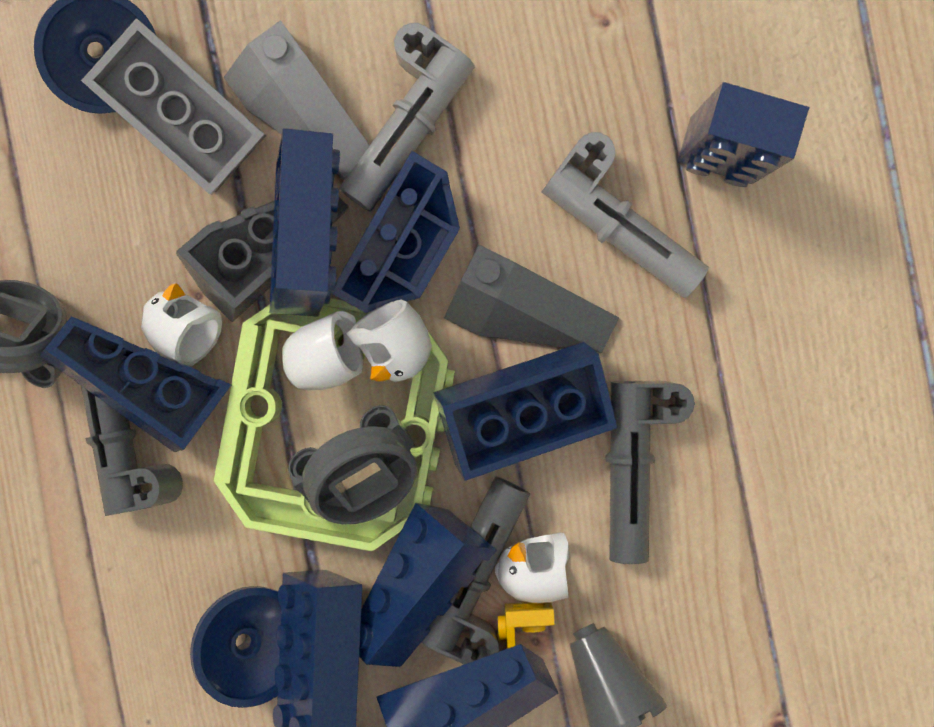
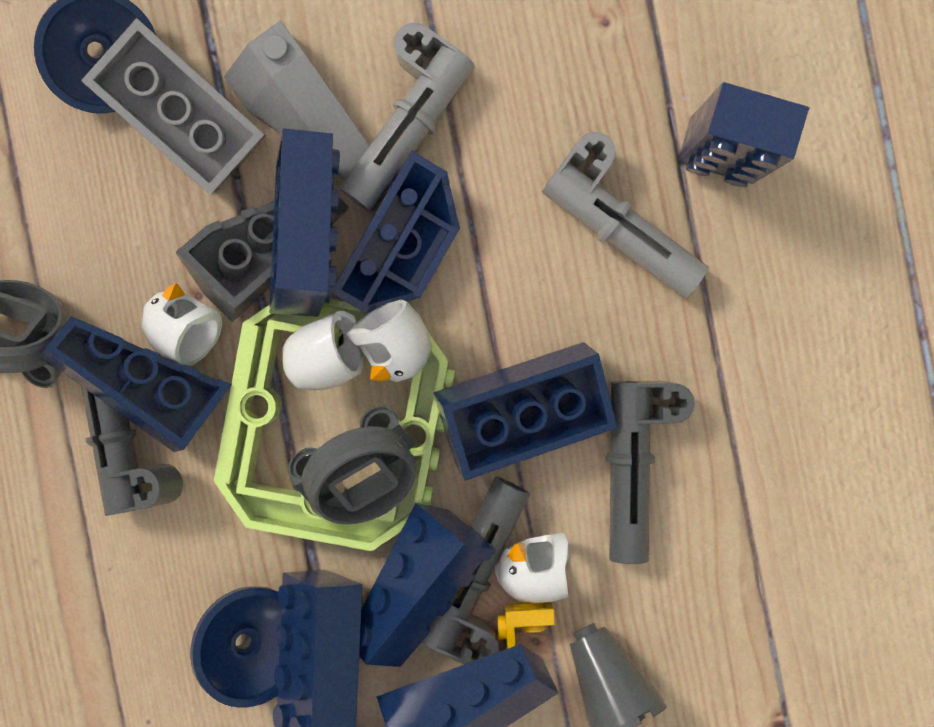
dark grey wedge [444,245,619,353] -> none

